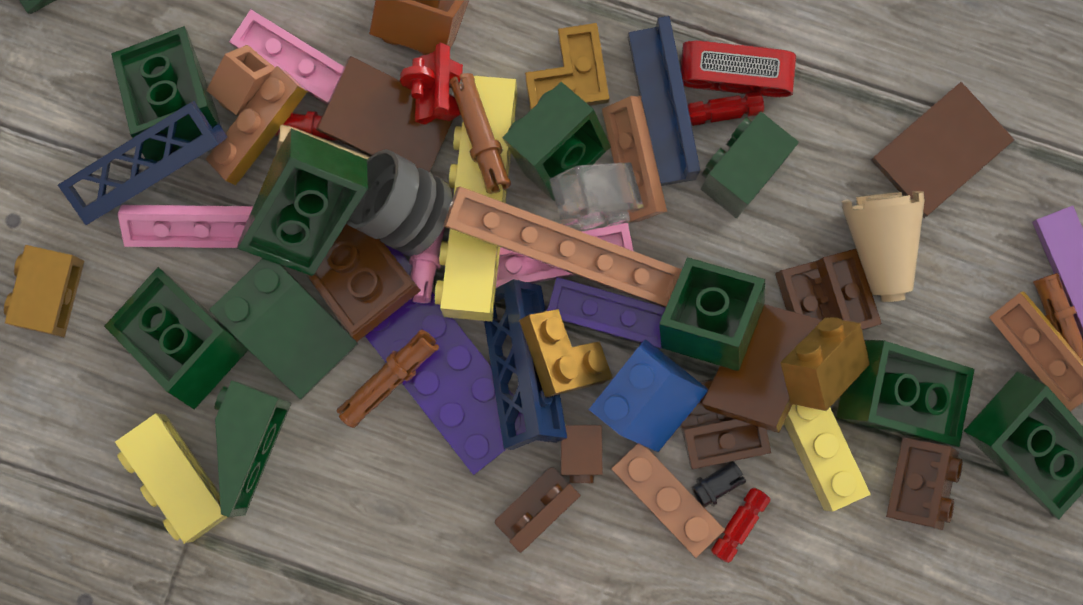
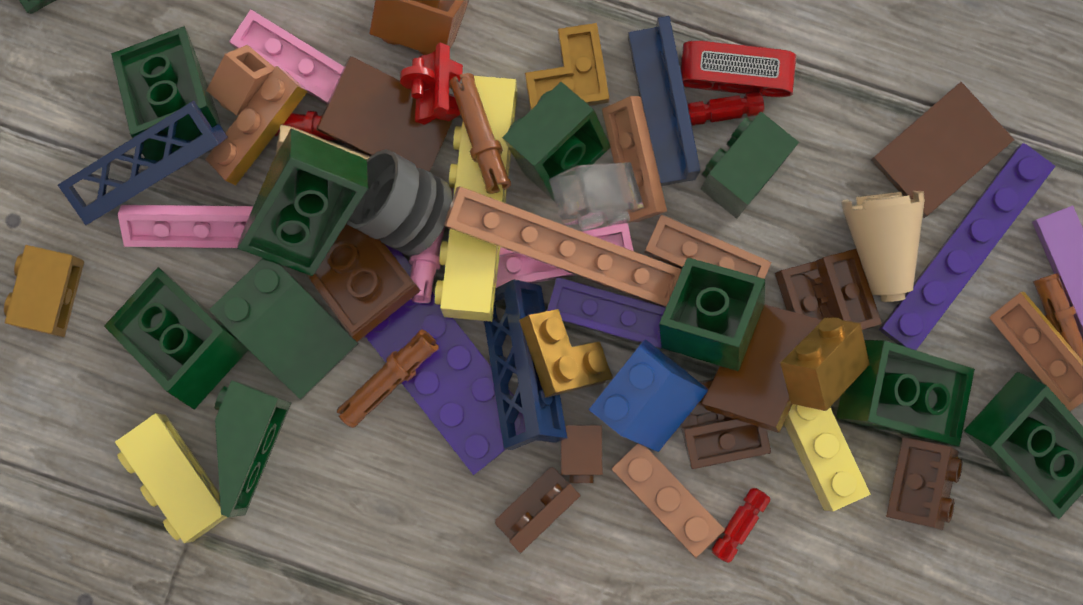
black pin [691,461,746,508] -> none
none -> nougat plate [644,215,771,279]
none -> dark purple plate [879,142,1056,350]

